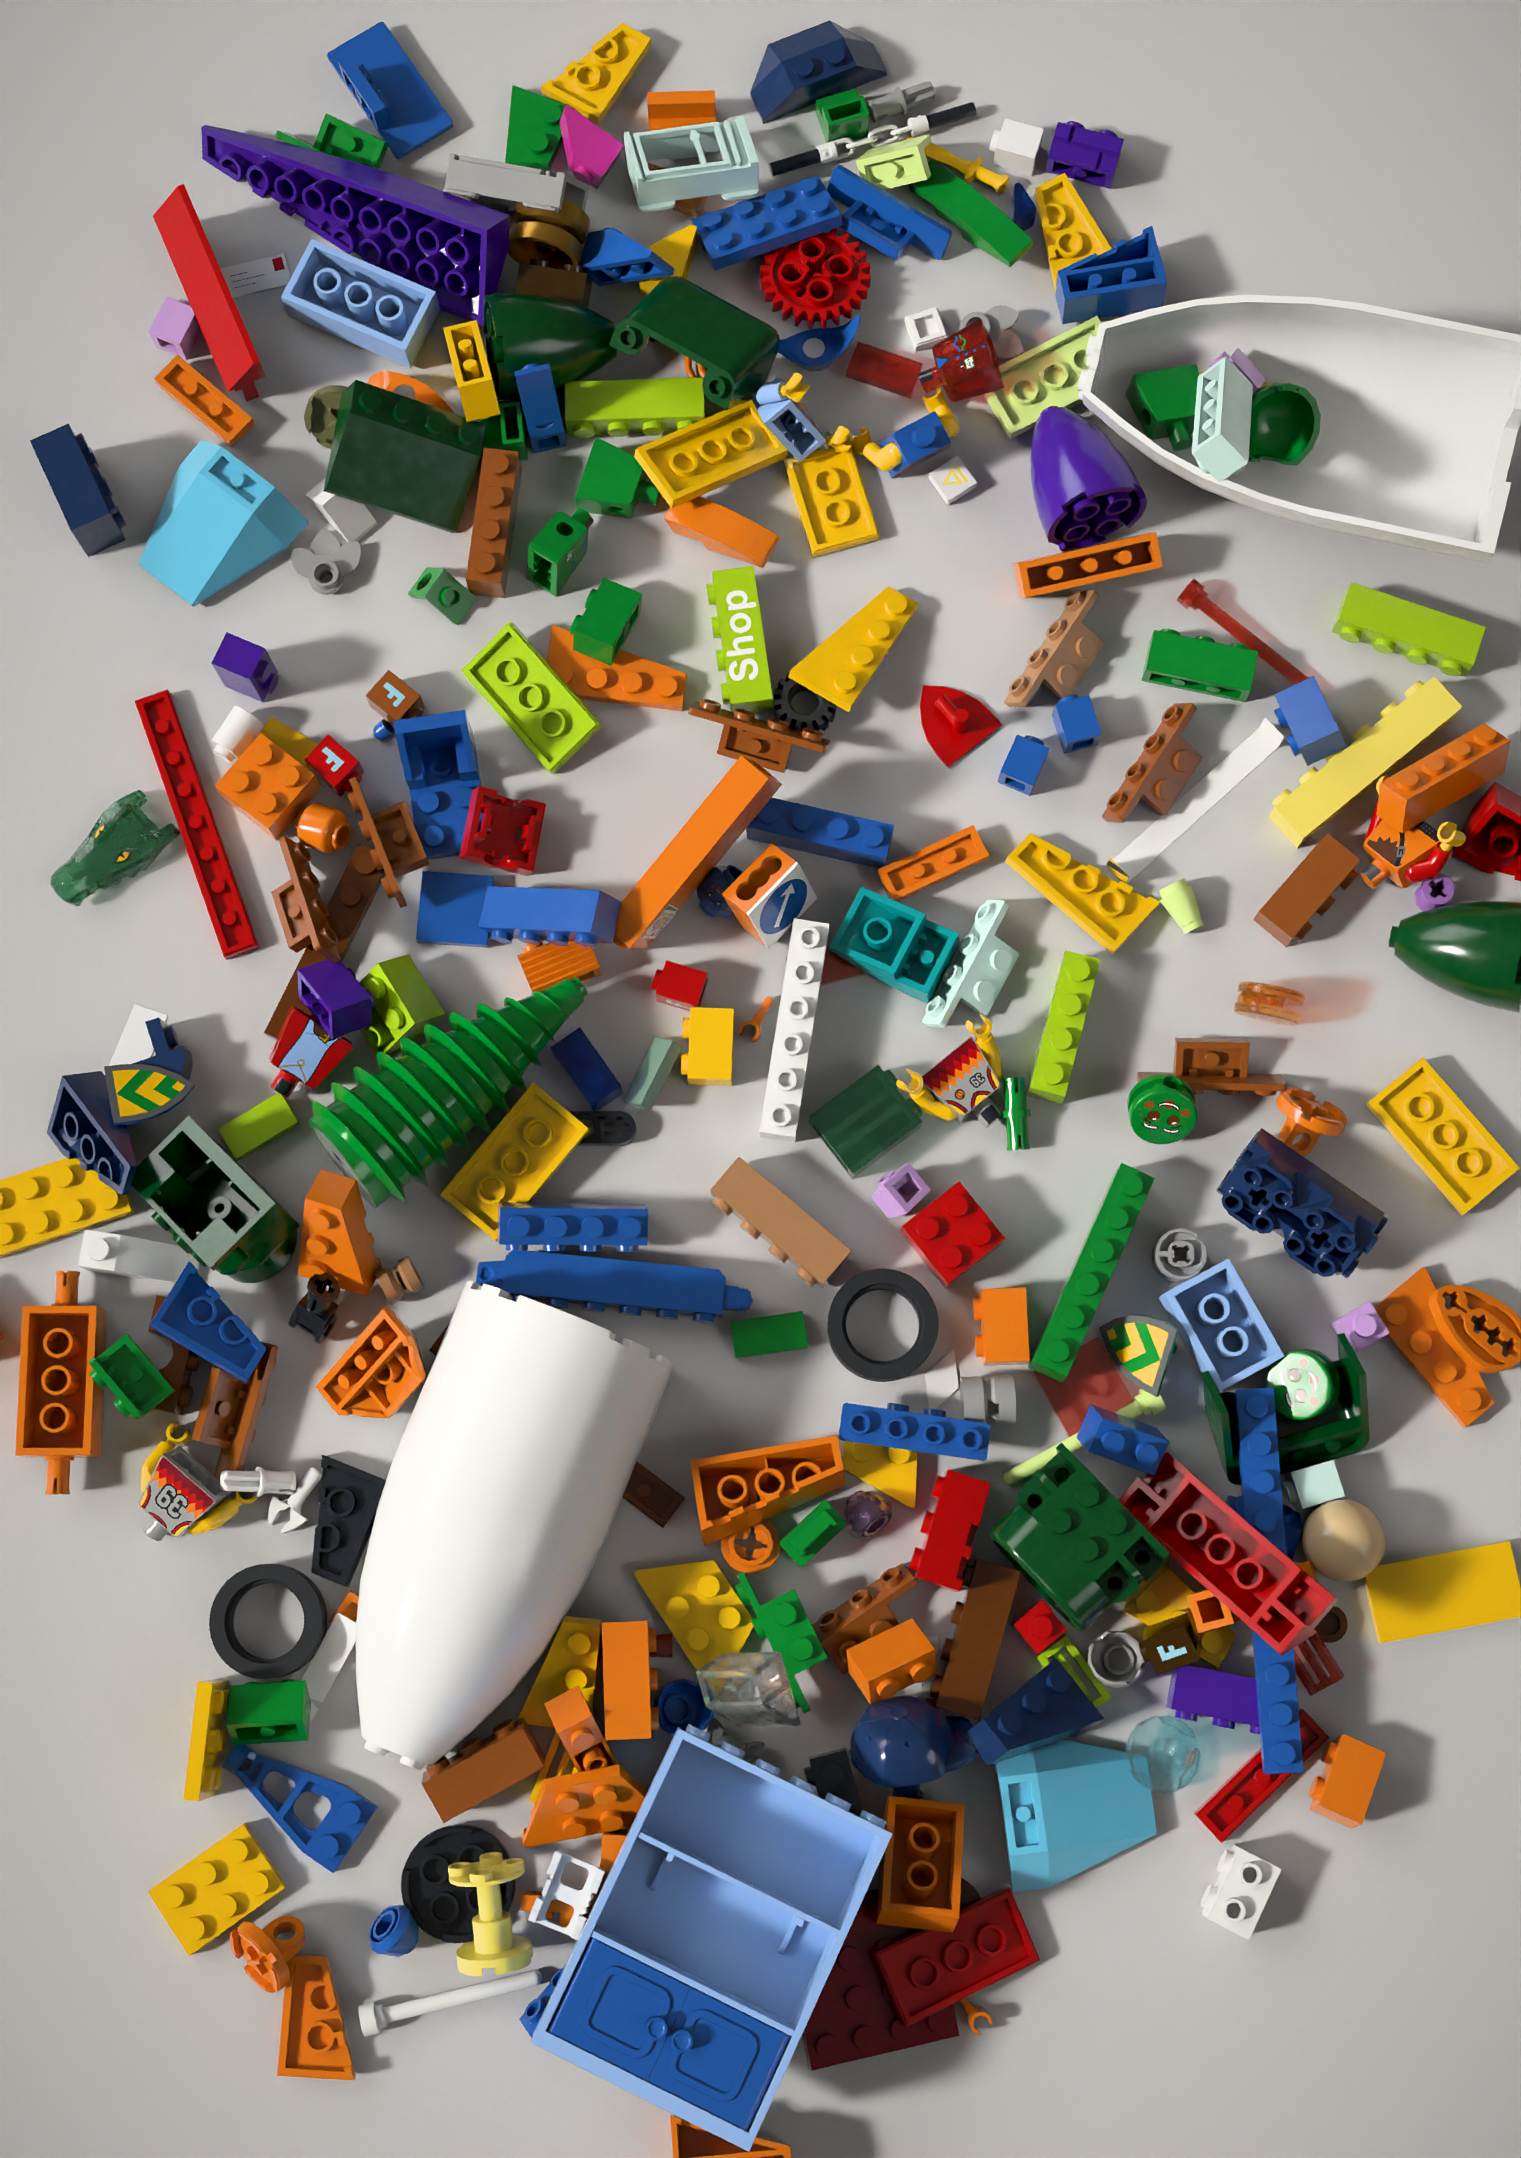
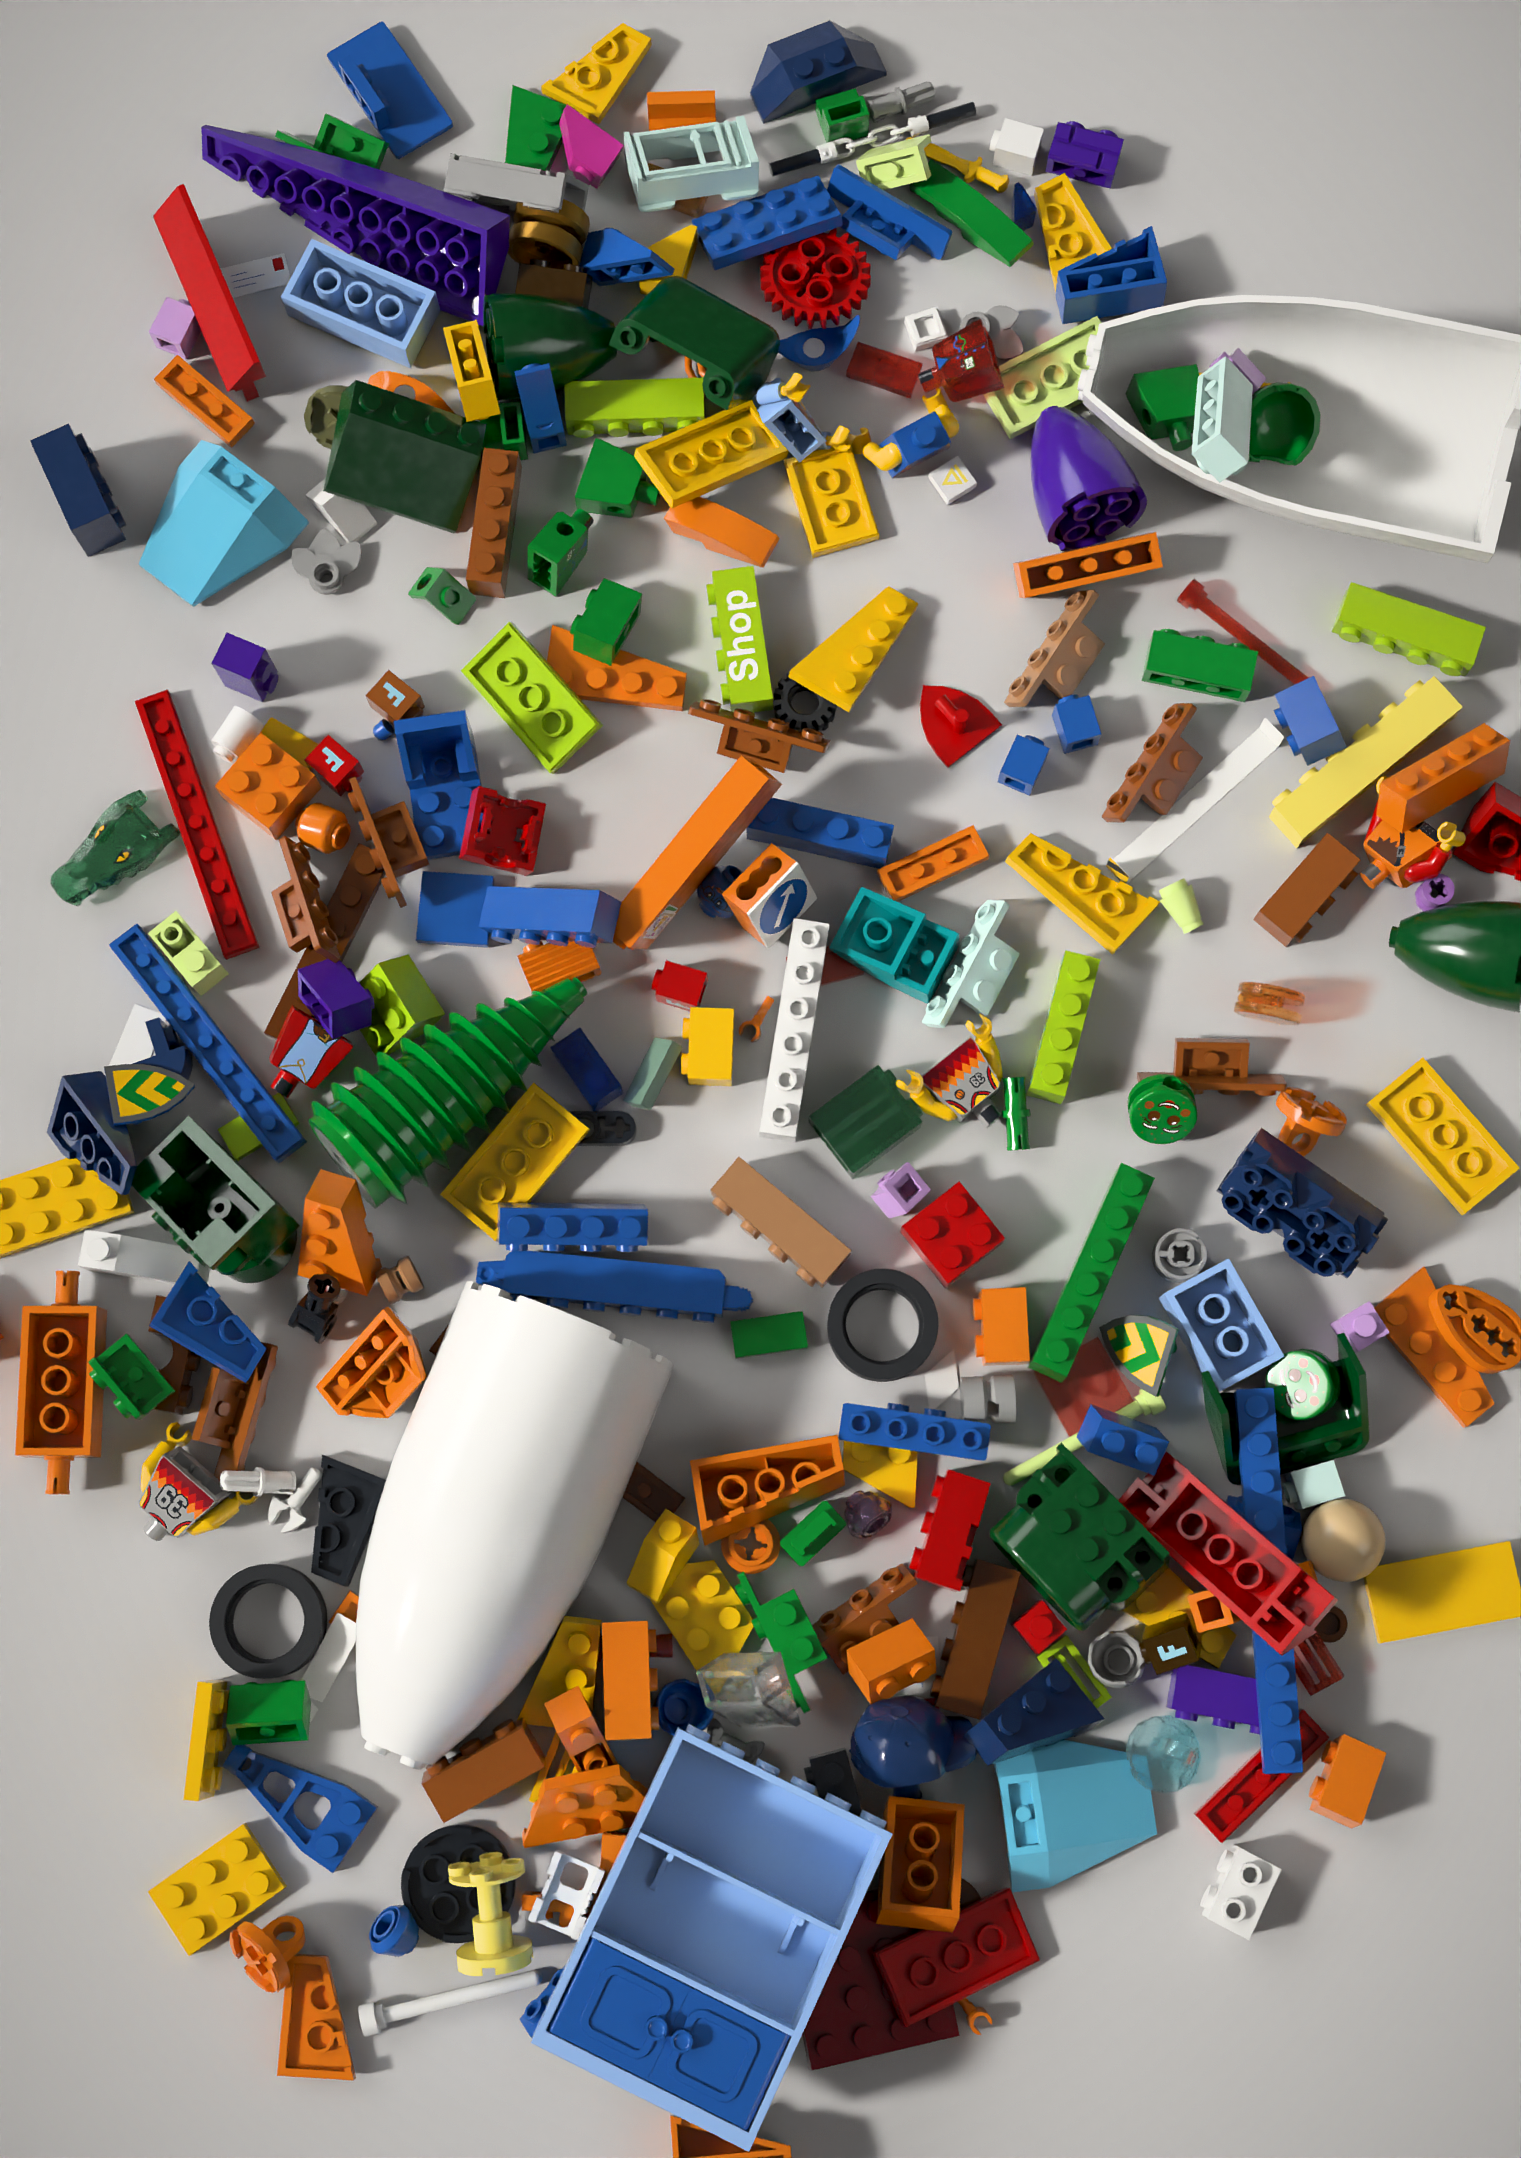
none -> blue tile [109,923,307,1164]
none -> yellowish green slope [148,911,229,996]
none -> yellow slope [626,1509,700,1604]

